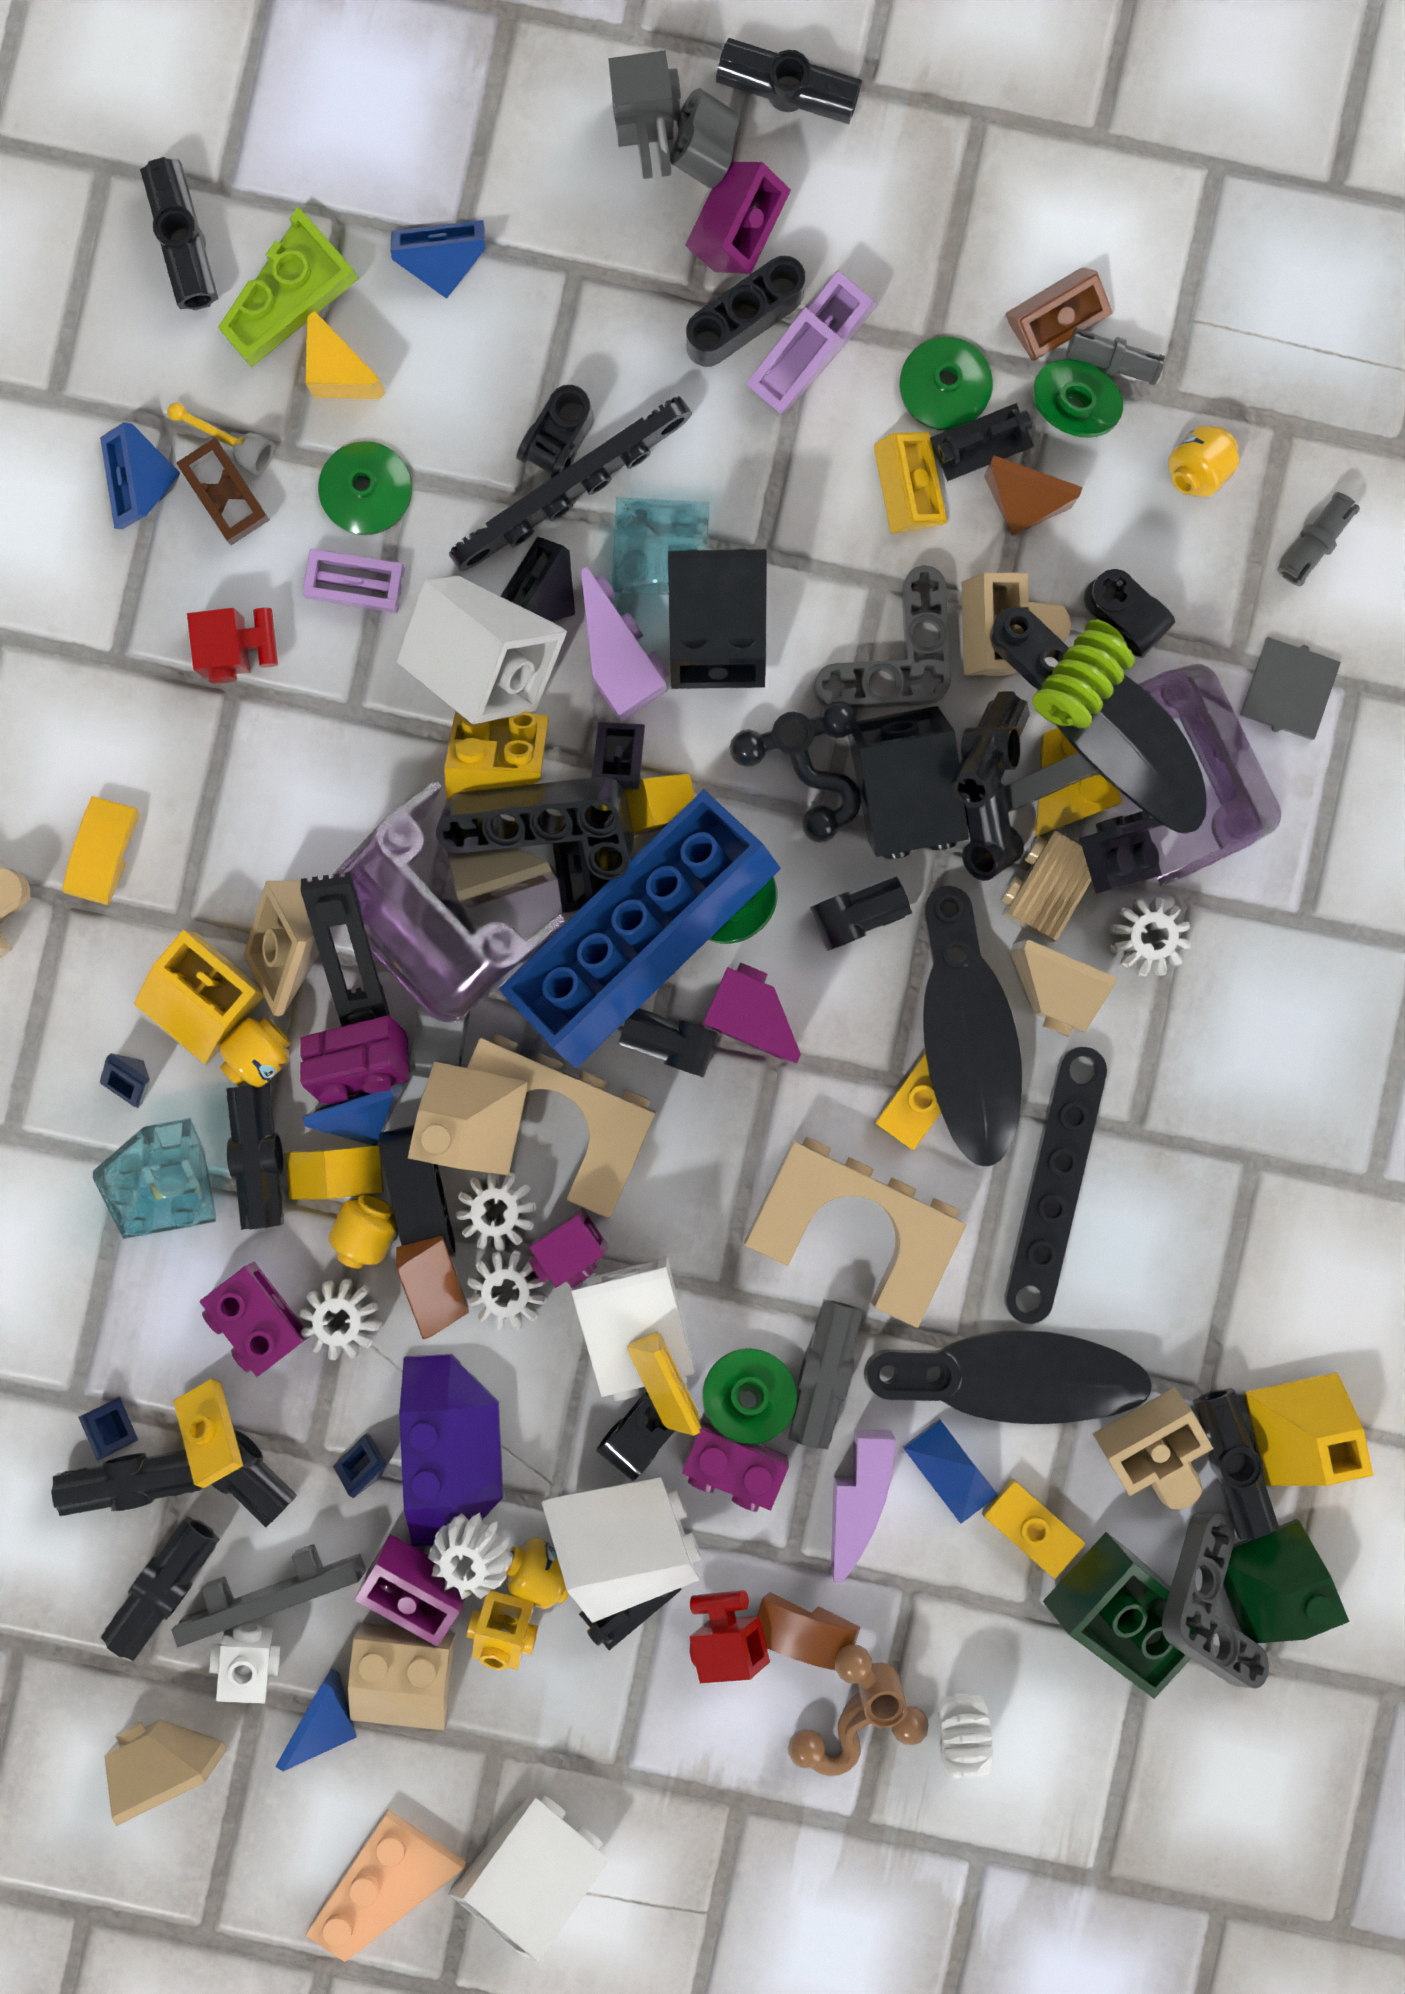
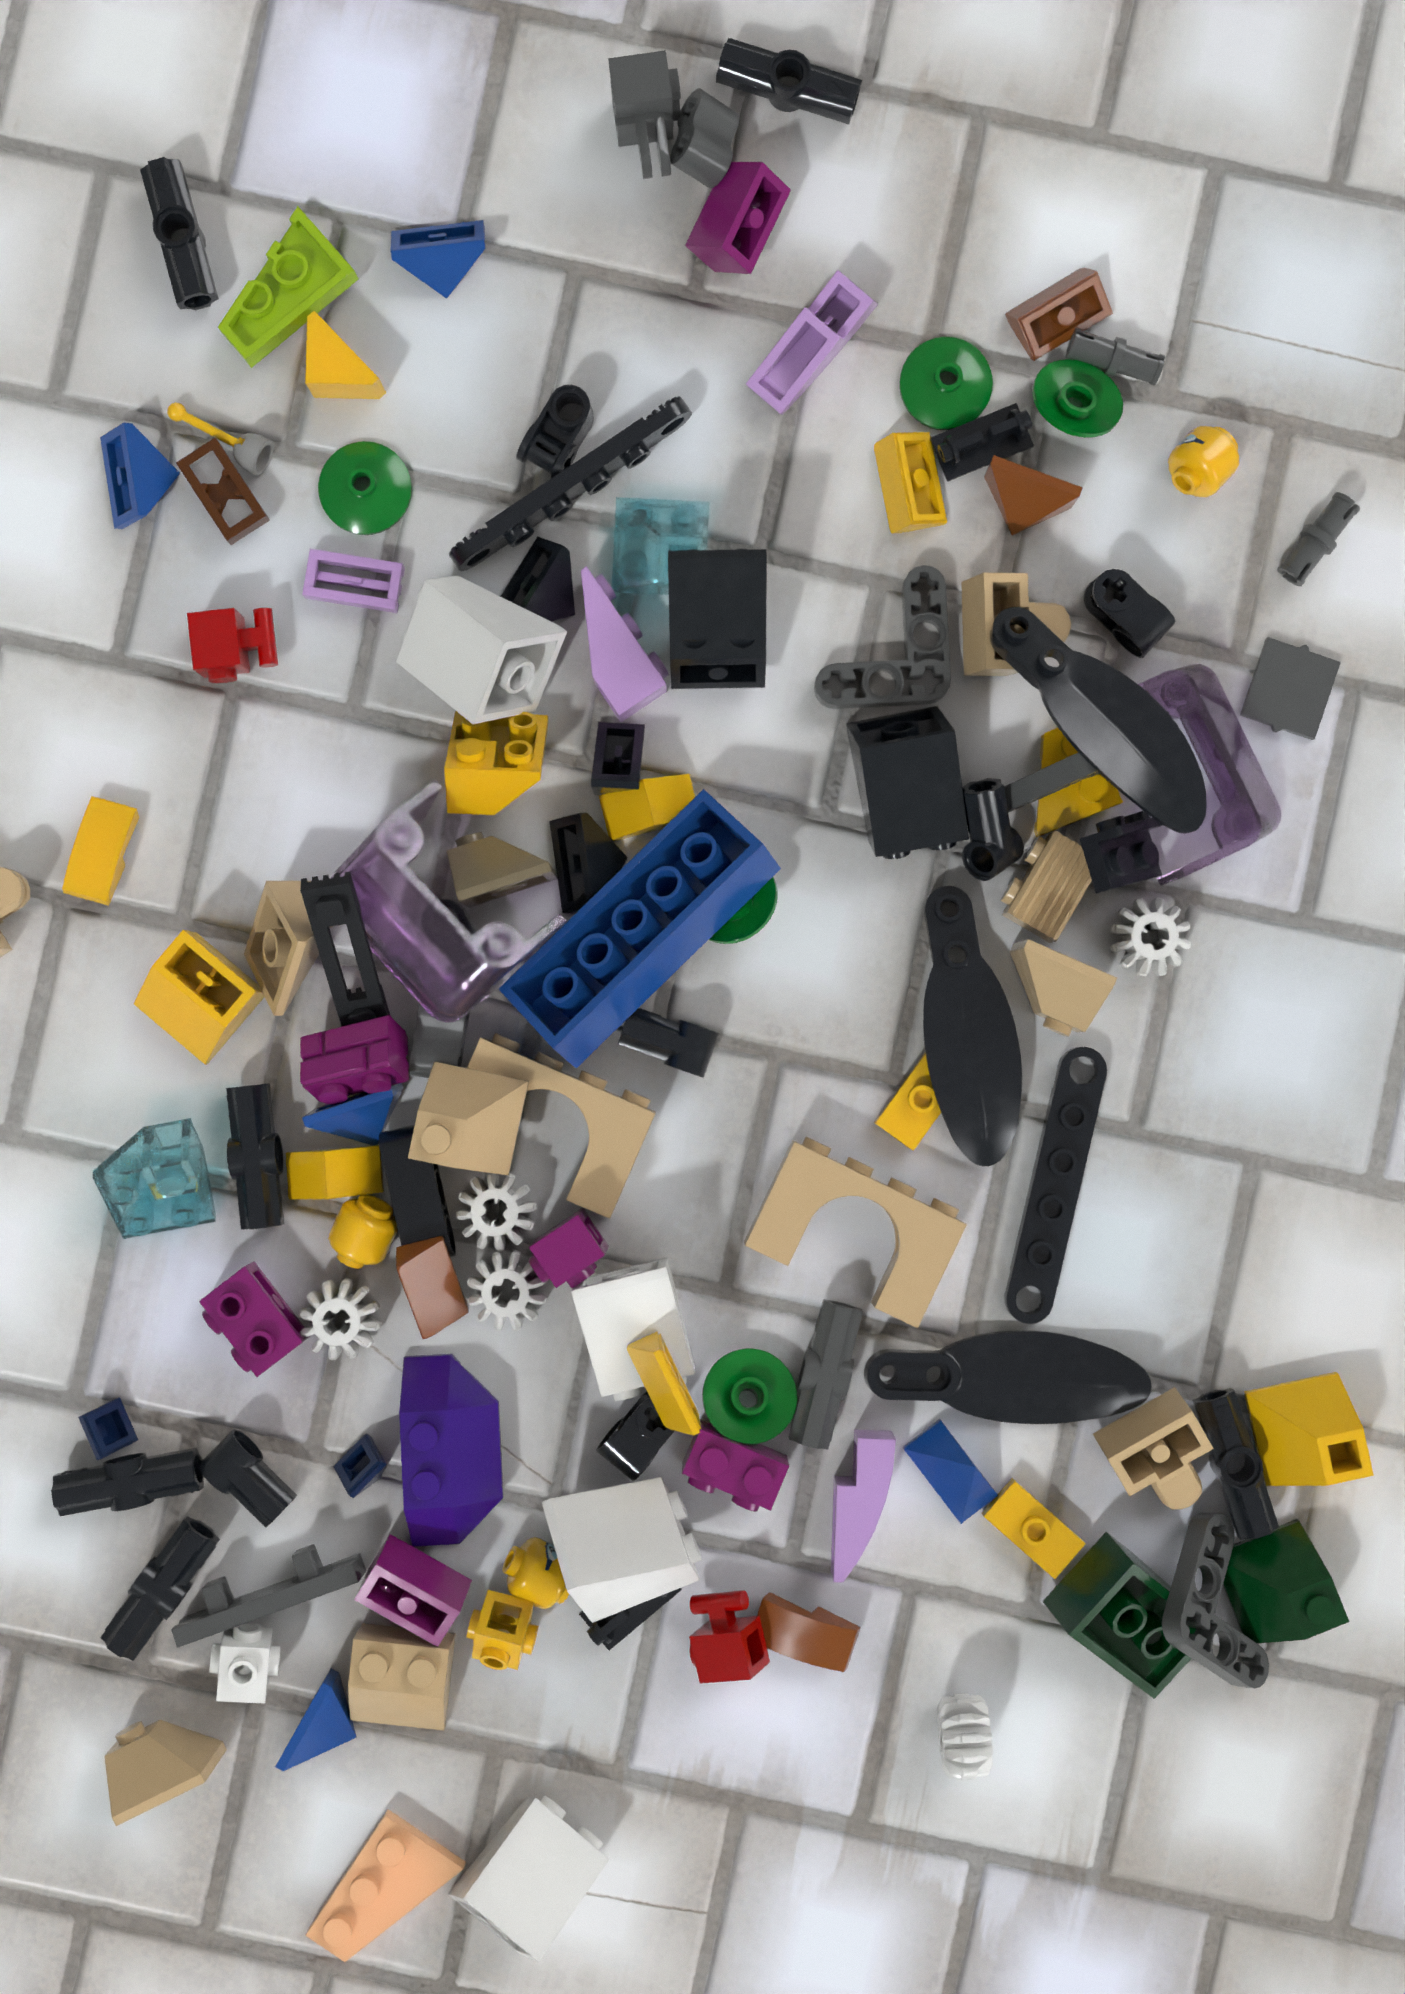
dark blue slope [100,1053,150,1108] -> none
yellow plate [173,1378,243,1488] -> none
yellow head [219,1017,291,1087] -> none
white gear [428,1513,514,1600] -> none
black beam [436,777,634,880] -> none
black beam [686,256,805,367] -> none
magenta slope [703,962,801,1064] -> none
black piece [729,701,861,843] -> none
medium nougat piece [788,1644,929,1776] -> none
black piece [810,876,912,951] -> none
black piece [950,691,1030,808] -> none
lime piece [1032,619,1135,729] -> none

